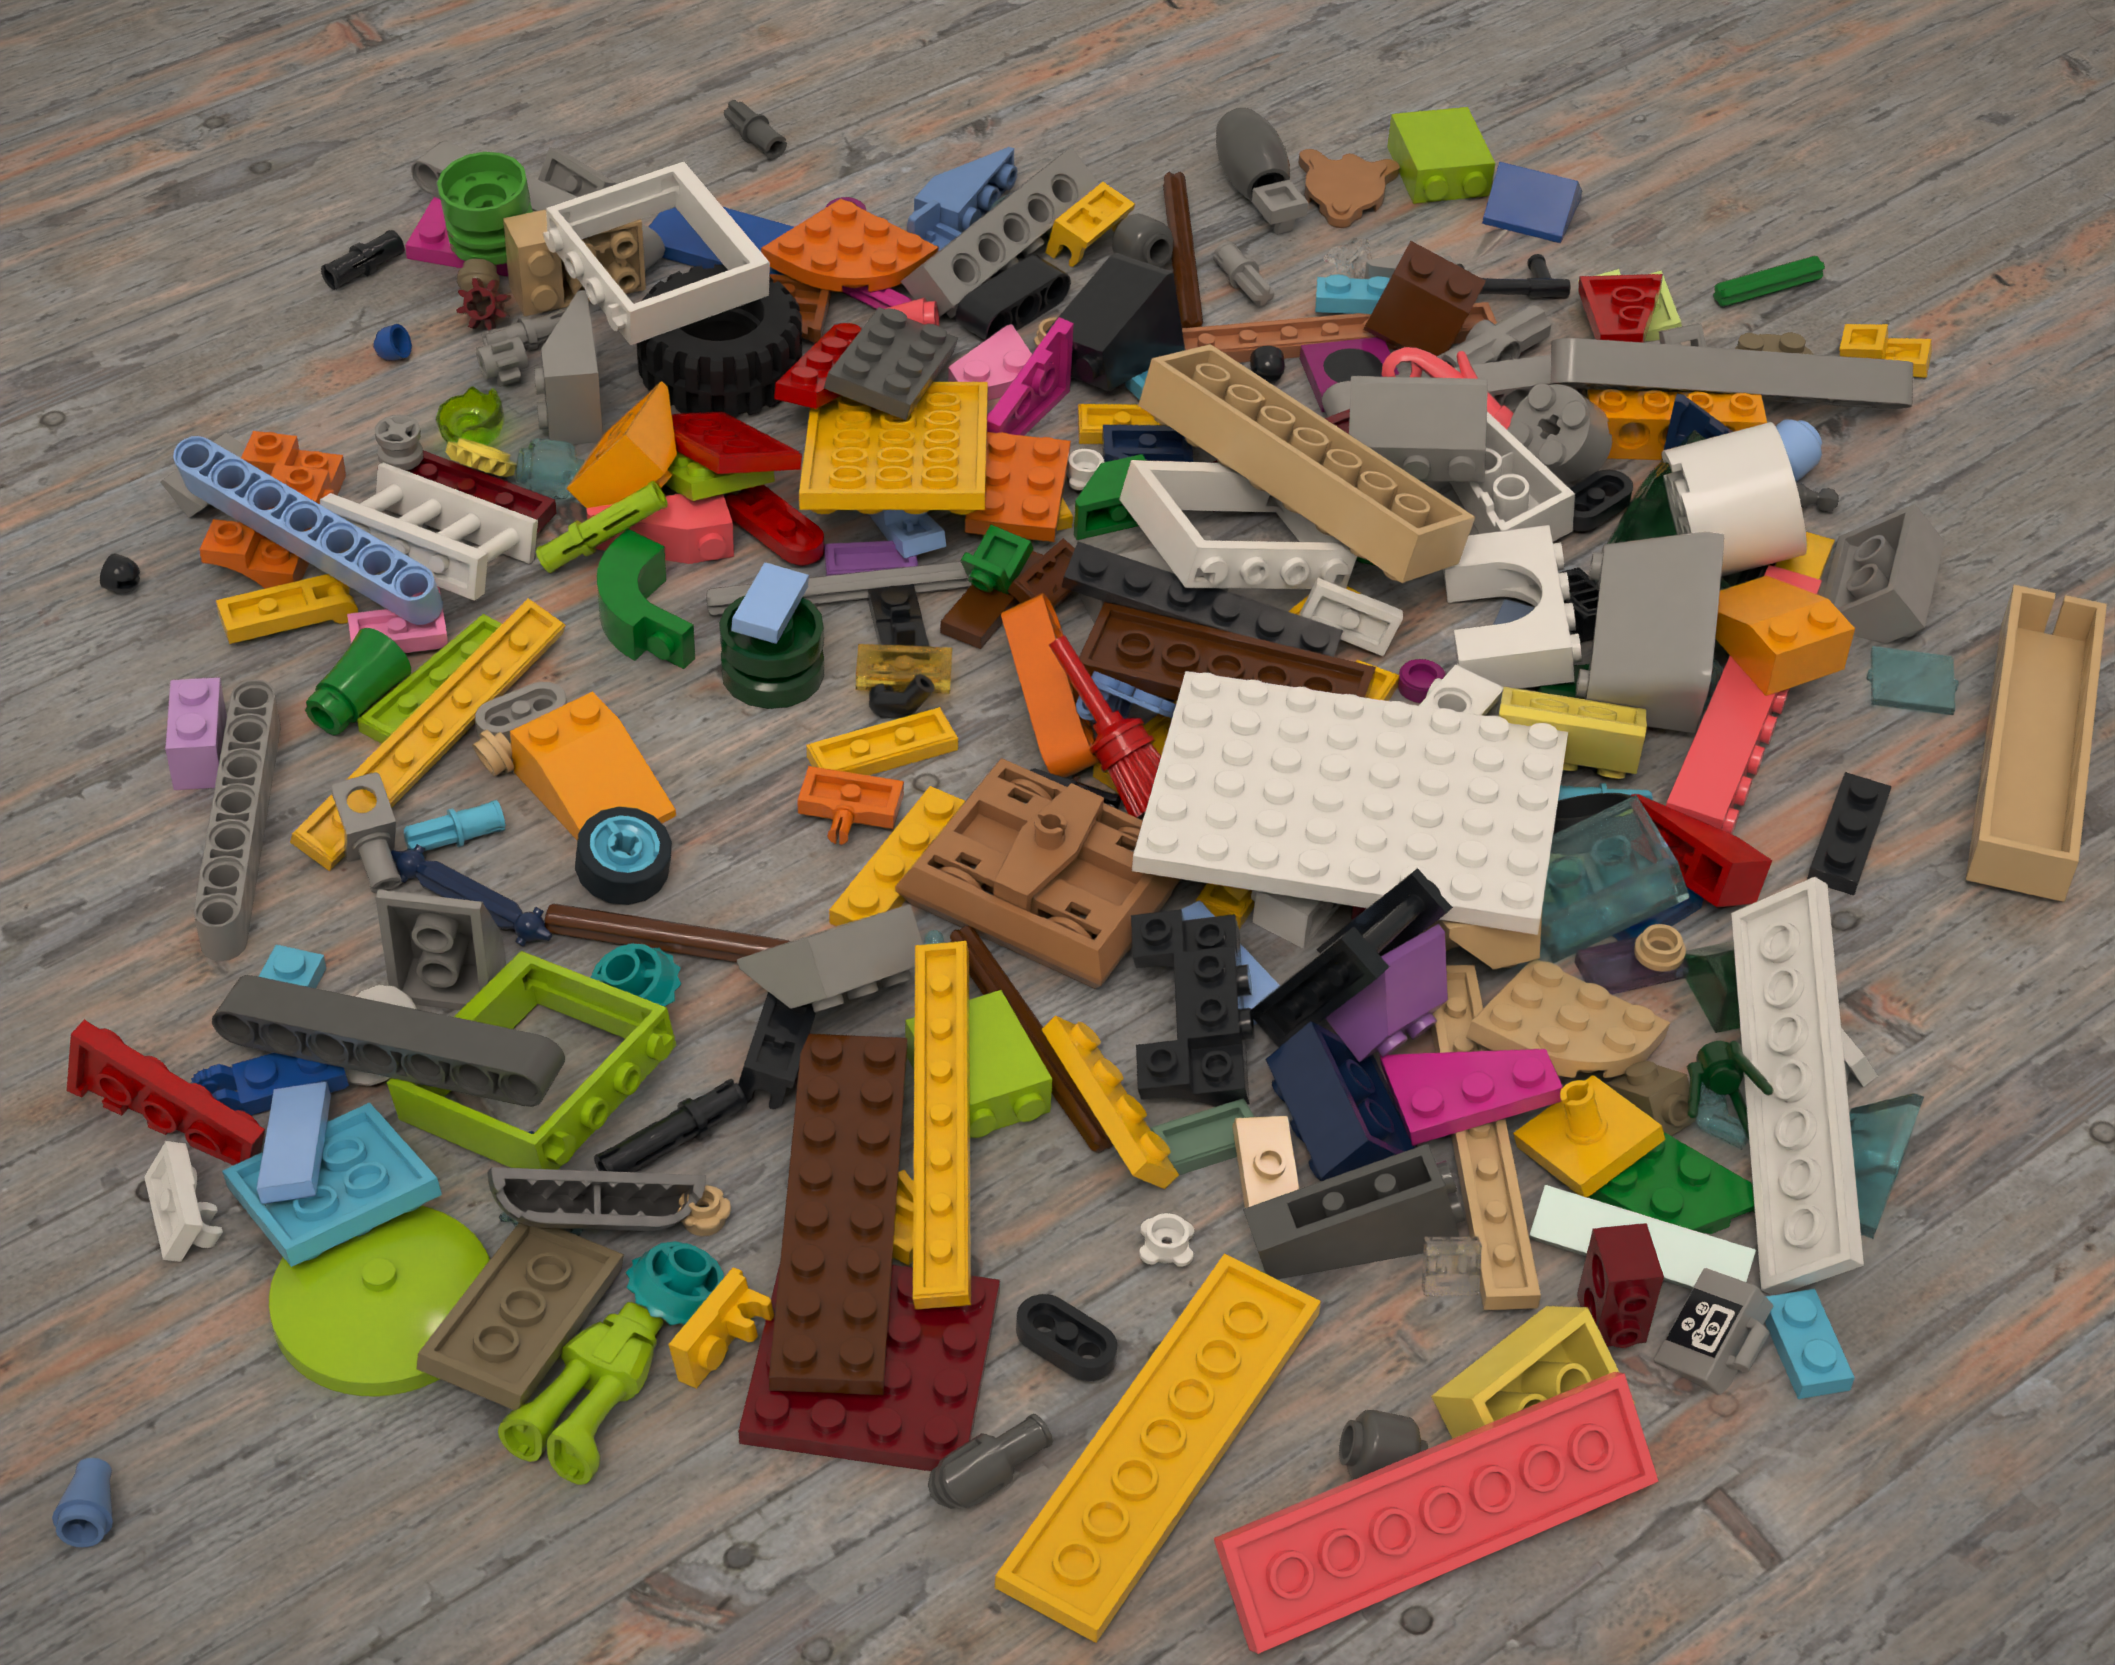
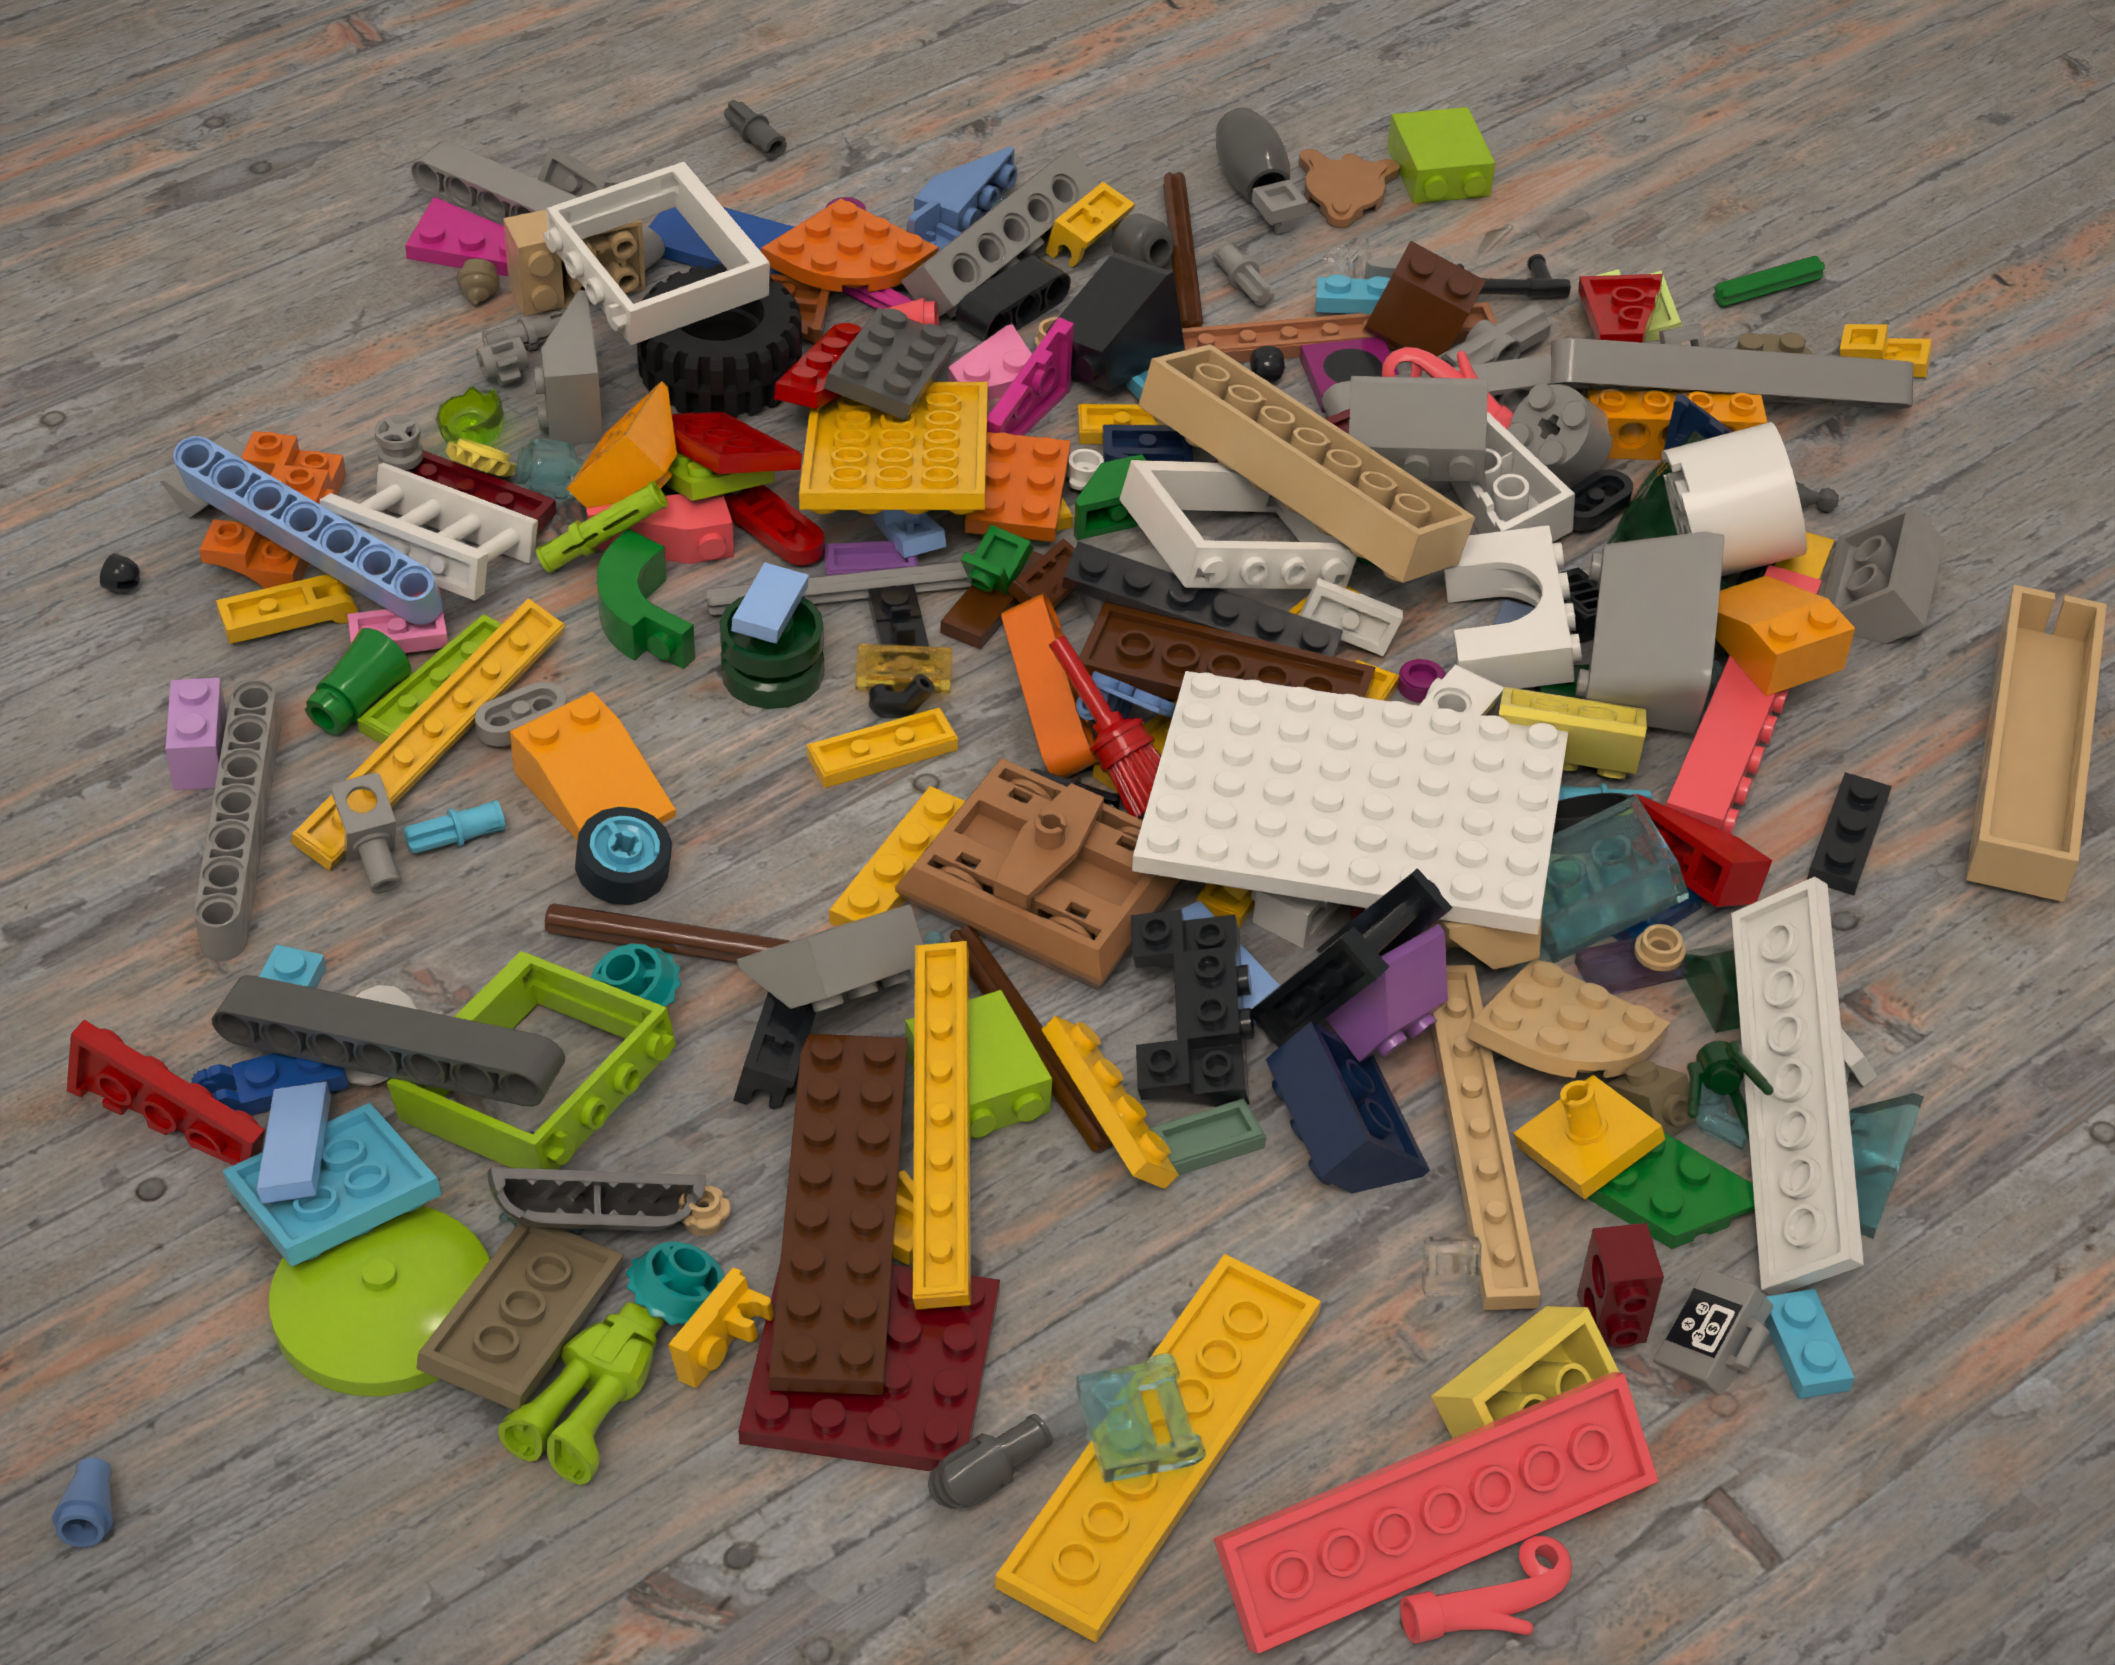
white plate [144,1141,223,1262] -> none
black pin [321,230,405,290] -> none
blue hinge [373,324,412,361] -> none
light grey slope [375,890,506,1010] -> none
dark blue wheel [391,844,552,947] -> none
bright green wheel [437,152,533,265] -> none
dark red gear [456,278,512,330] -> none
tan plate [472,730,515,776] -> none
black pin [594,1079,747,1172] -> none
orange plate [797,766,904,845] -> none
black plate [1016,1294,1117,1381] -> none
white plate [1139,1213,1194,1267] -> none
tan plate [1232,1116,1299,1223] -> none
dark grey slope [1243,1144,1465,1279] -> none
dark grey head [1339,1410,1428,1480] -> none
dark pink wing [1380,1049,1563,1146] -> none
blue slope [1482,161,1583,243] -> none
light aqua tile [1529,1185,1756,1289] -> none
light blue head [1776,419,1822,481] -> none
clear light blue piece [1866,646,1959,715] -> none
none -> clear light blue plate [1076,1353,1206,1483]
none -> coral plant [1400,1536,1572,1644]

